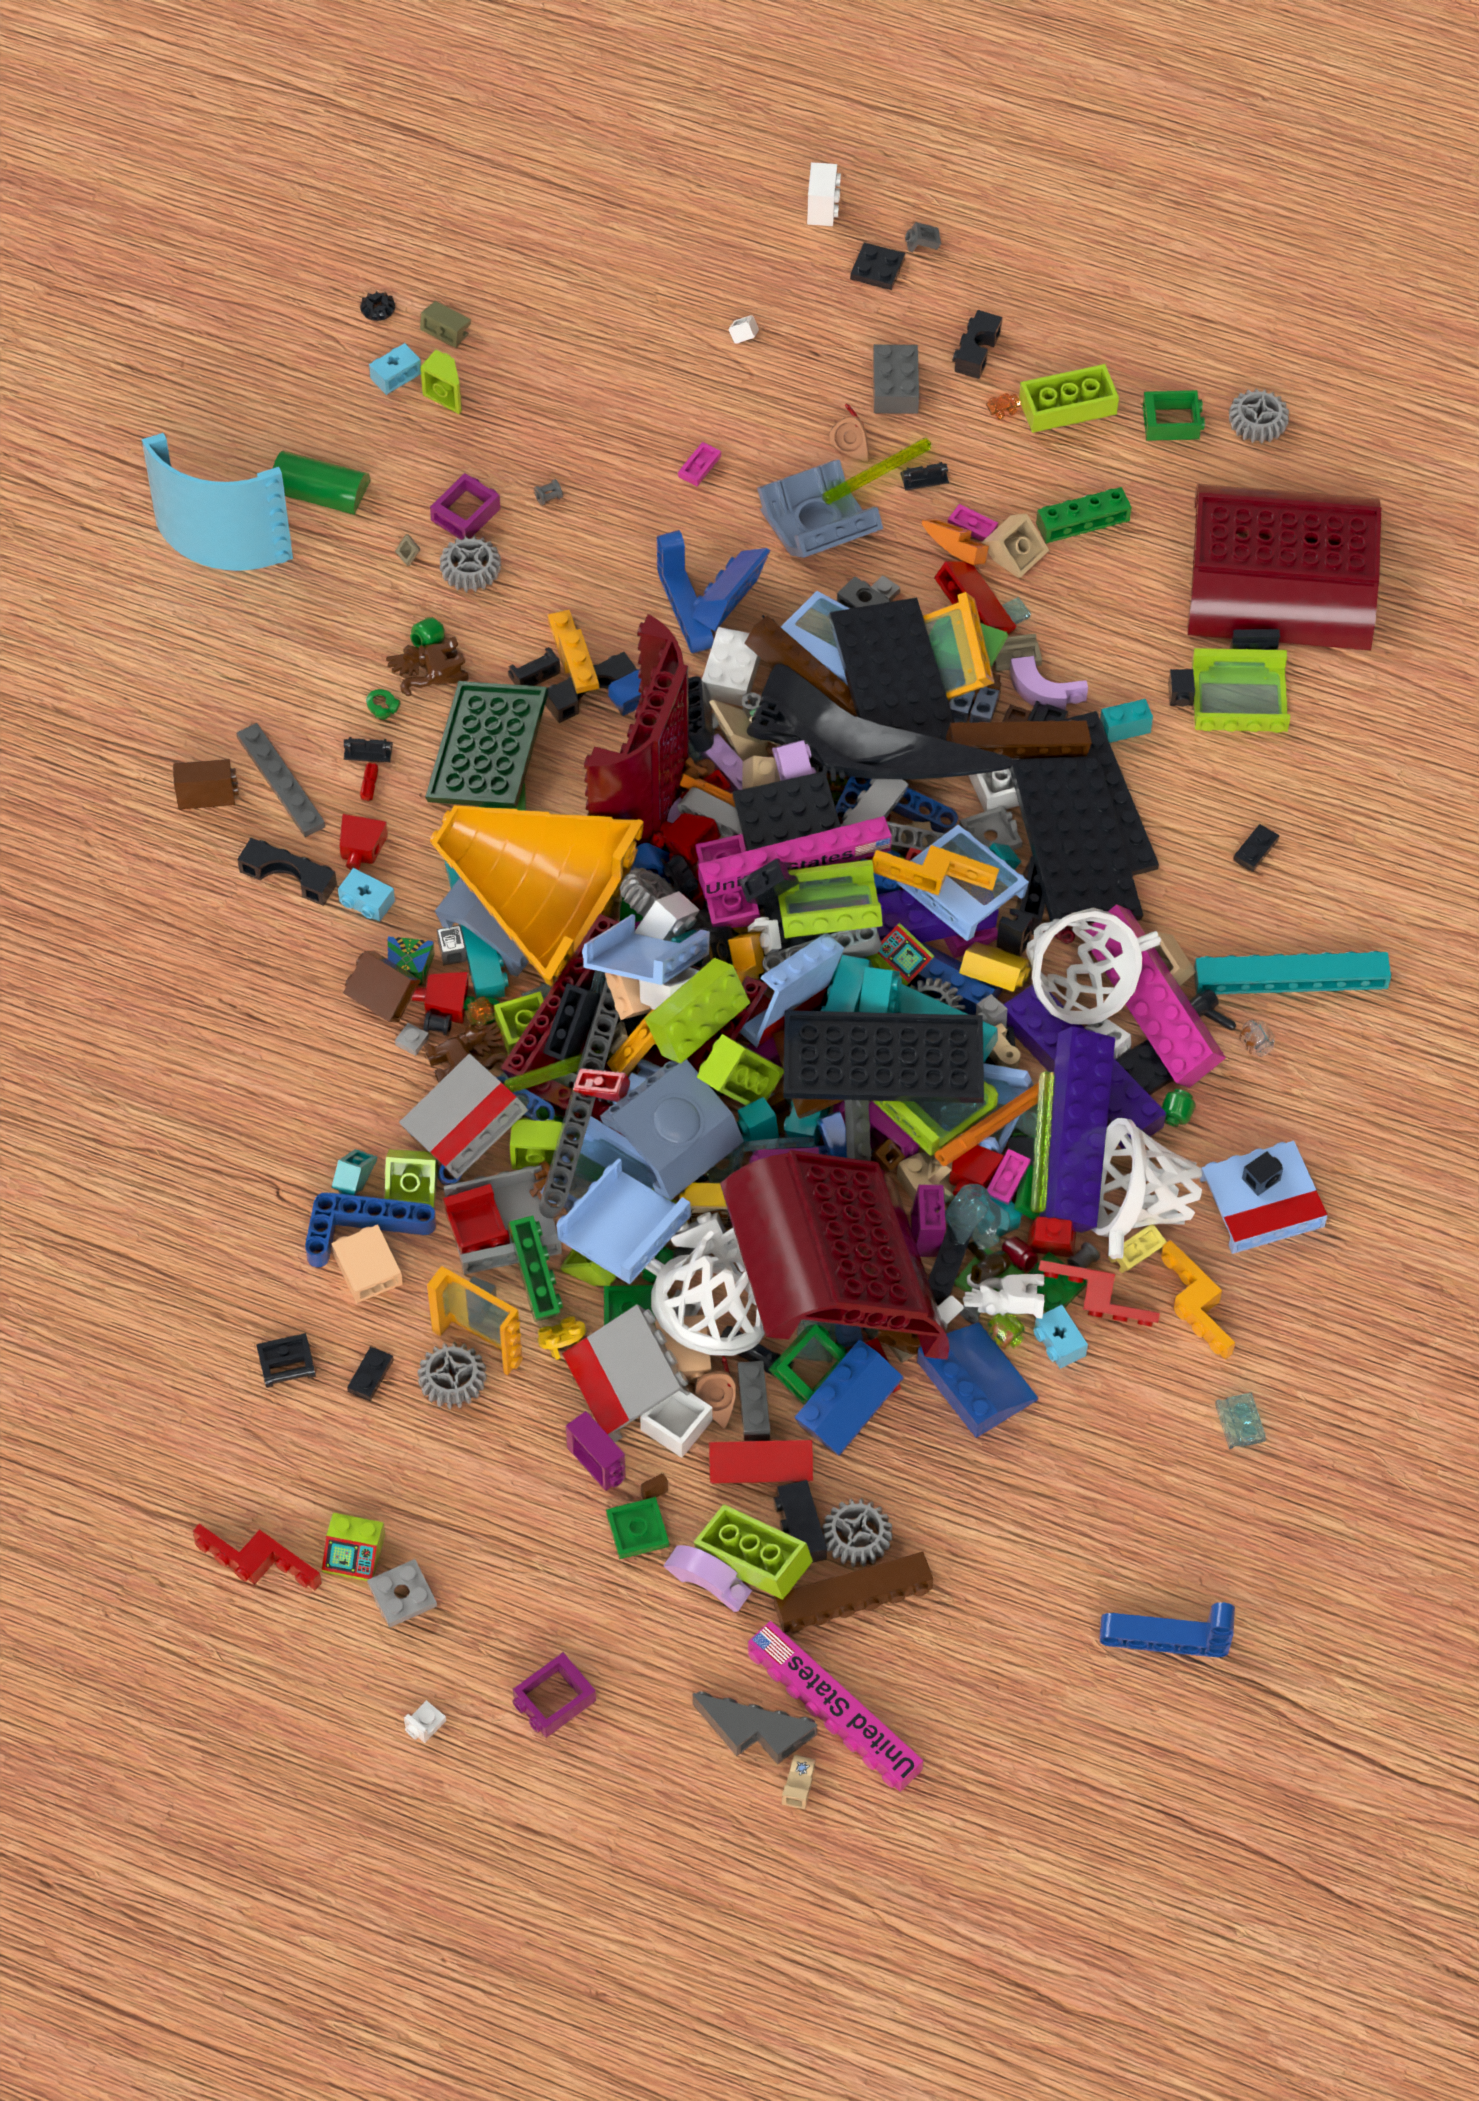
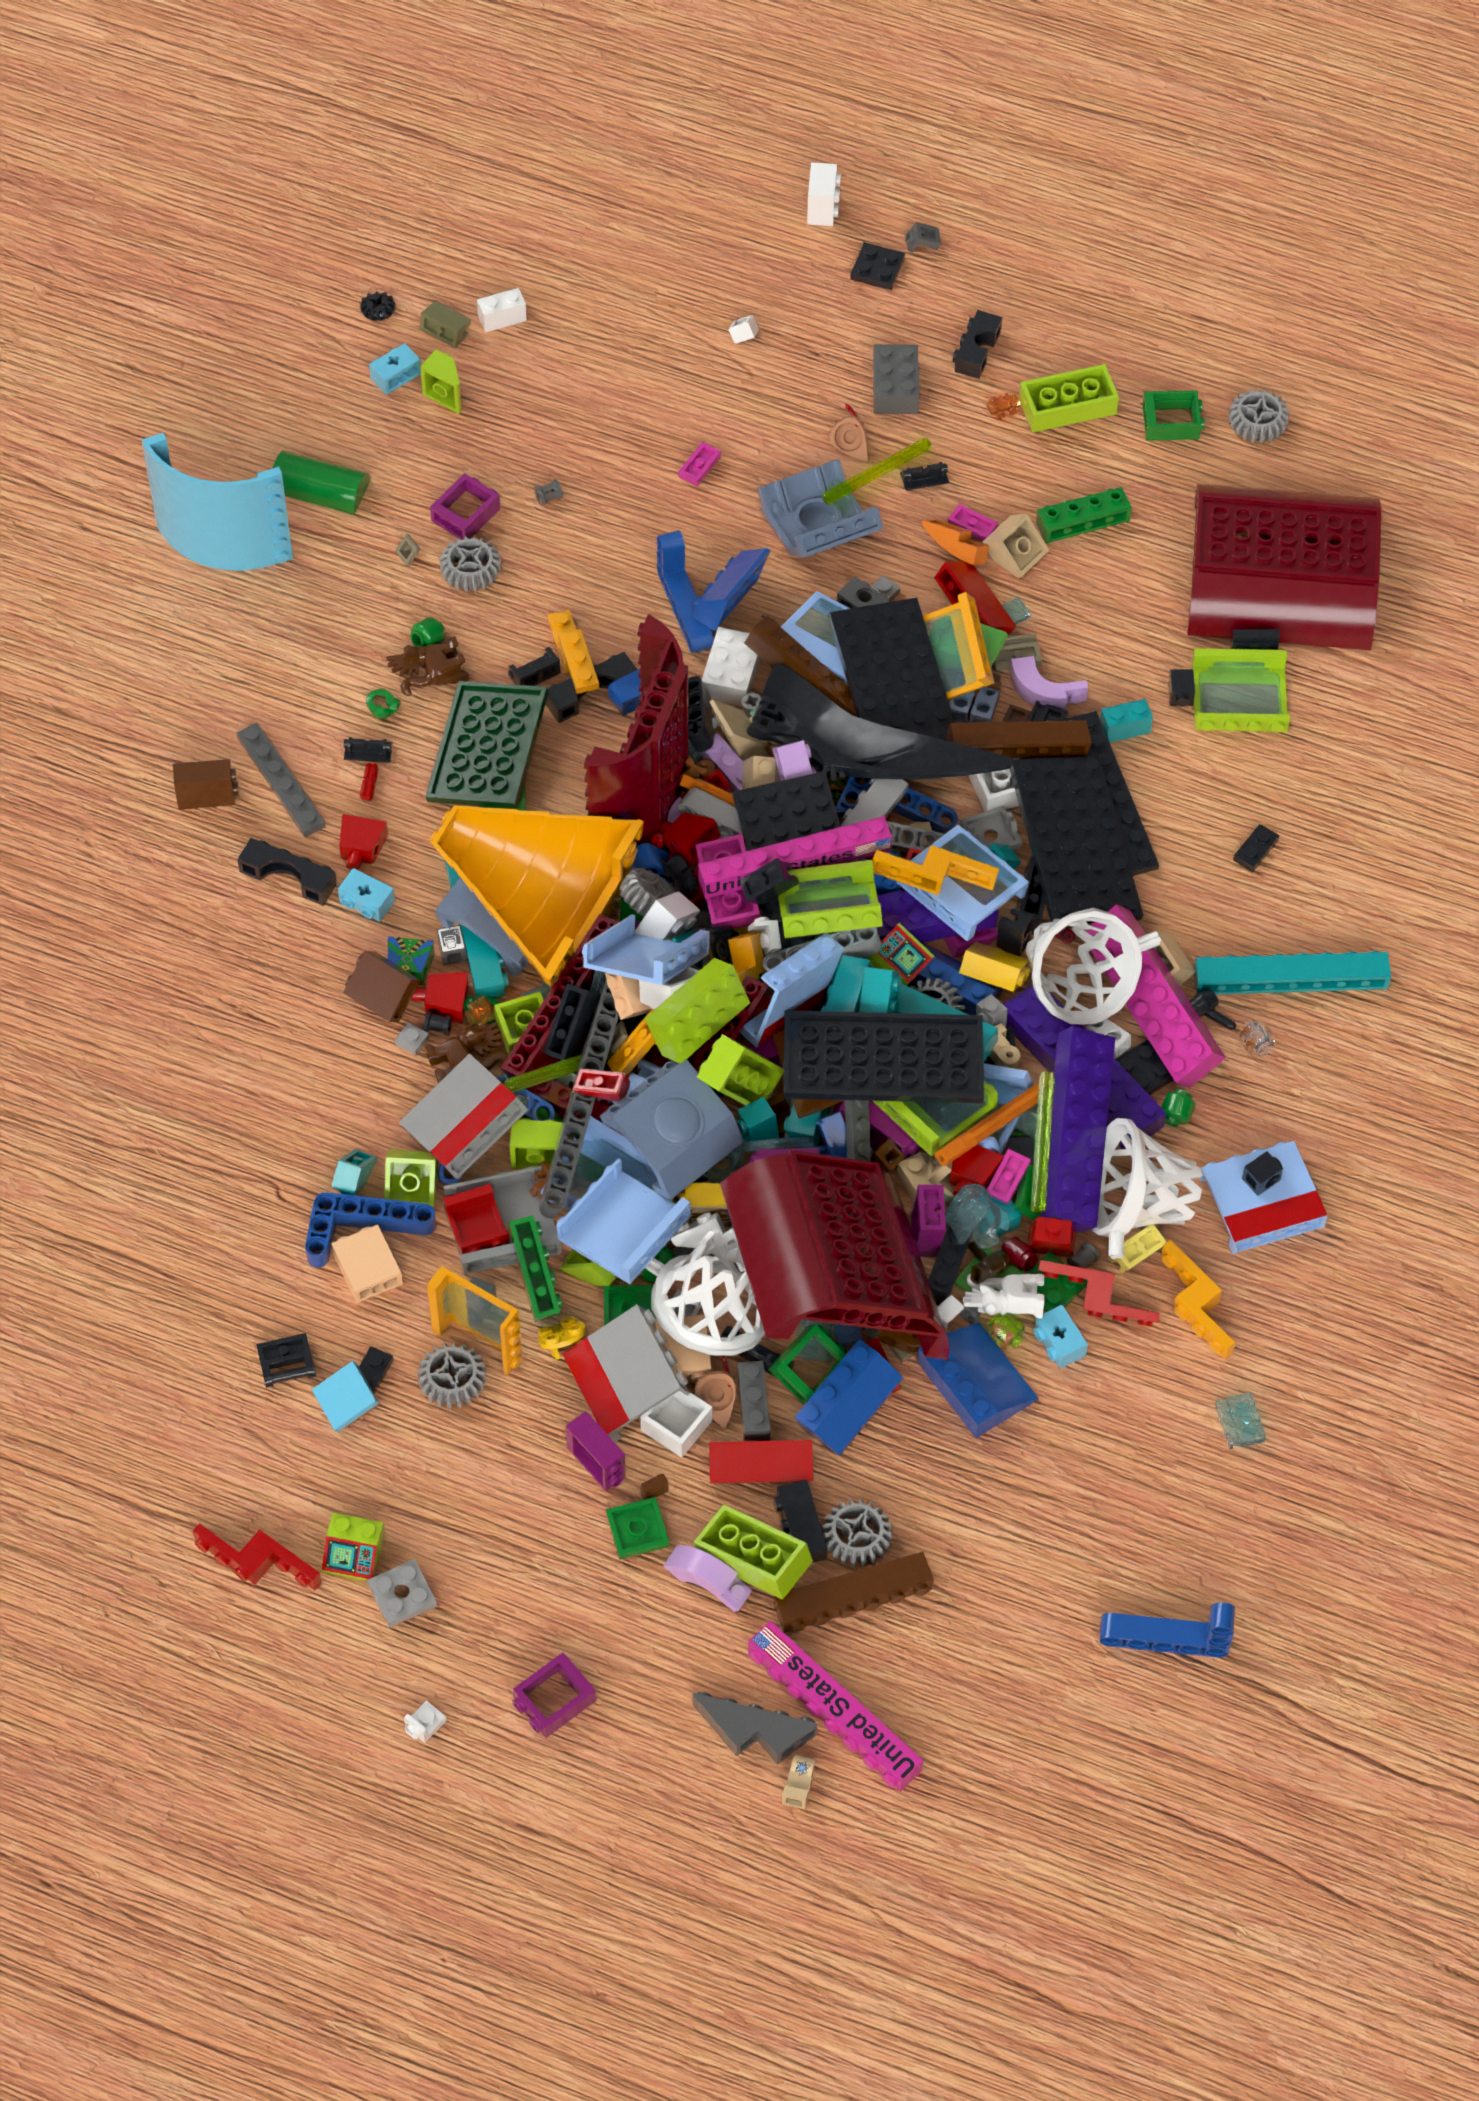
none -> medium azure tile [312,1361,379,1432]
none -> white brick [477,288,527,333]

